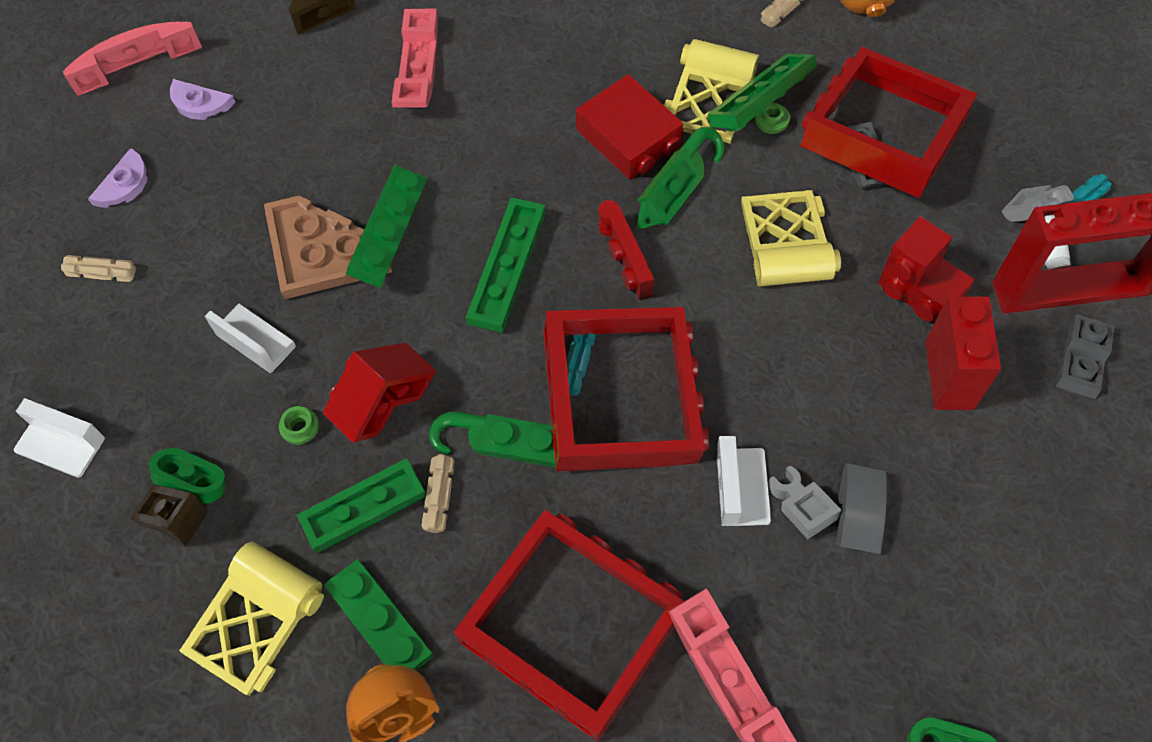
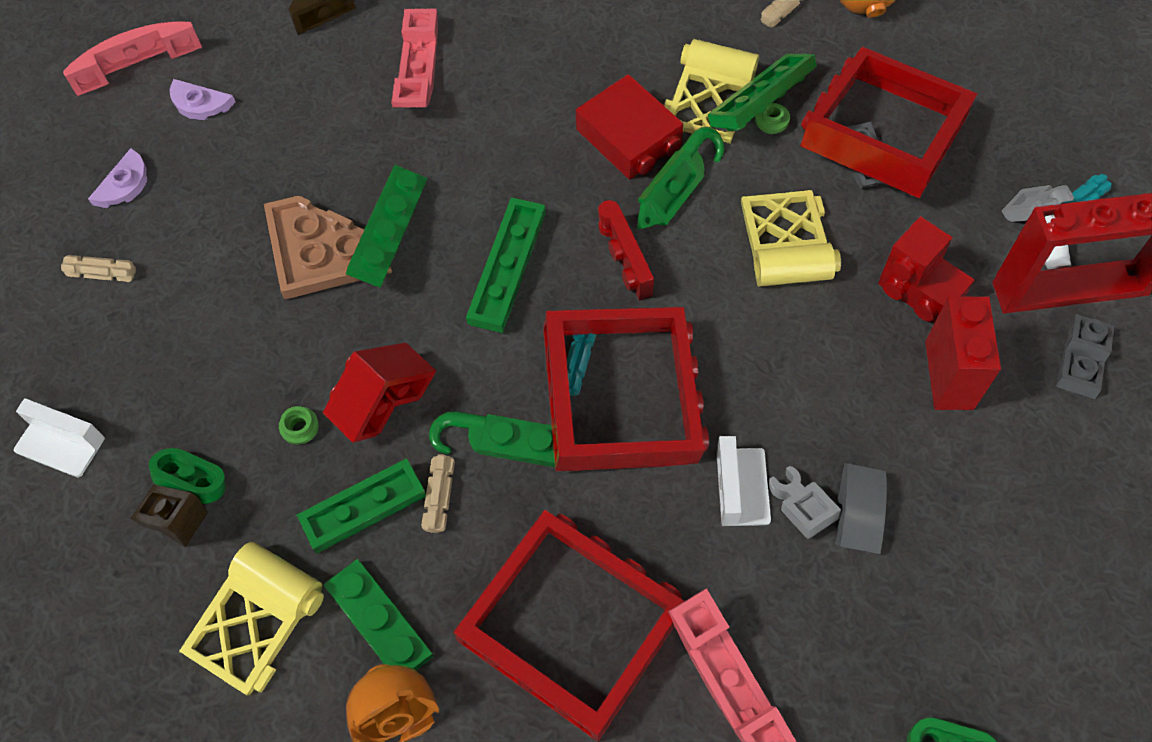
white panel [204,304,296,373] -> none

